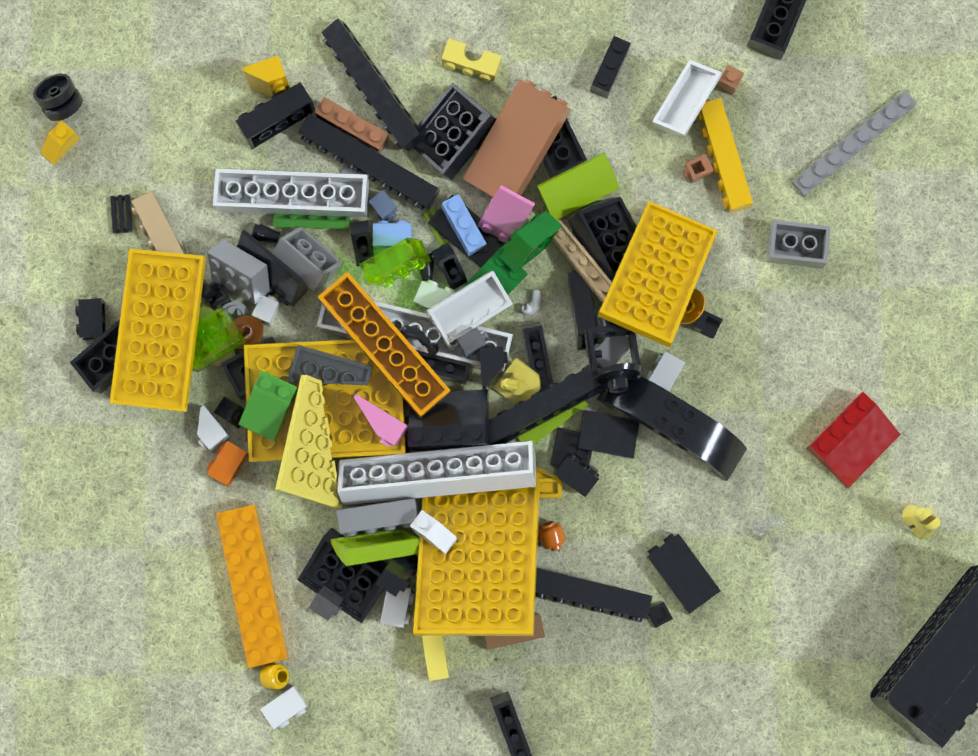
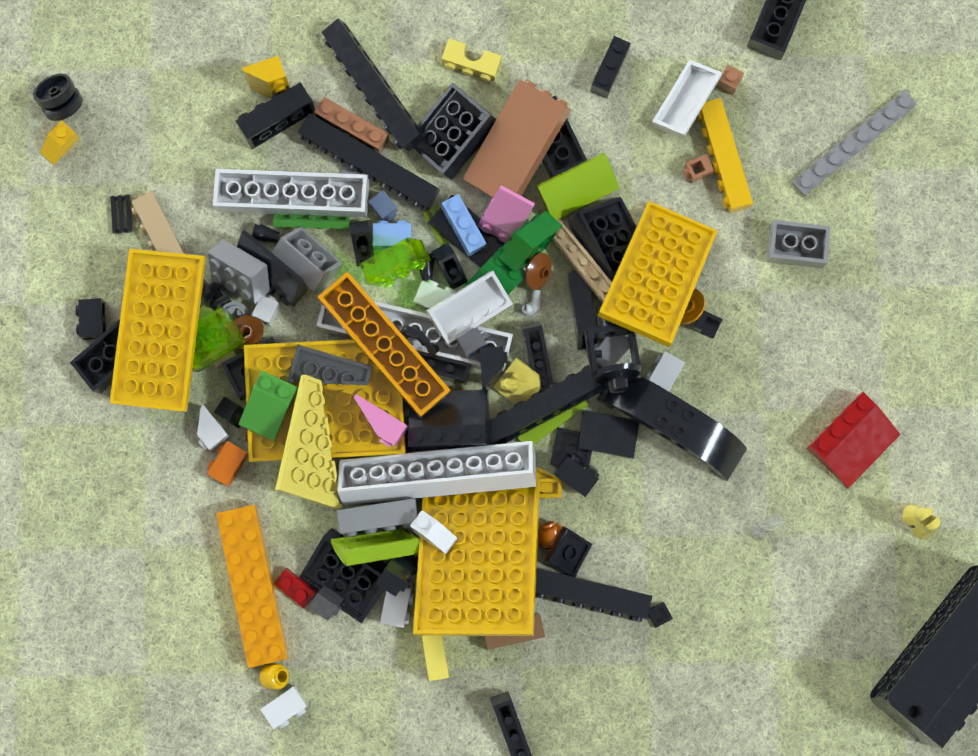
black panel [646,533,721,614] -> none
none -> red plate [274,568,317,609]
none -> dark orange dish [525,253,552,290]
none -> black tile [545,526,593,577]

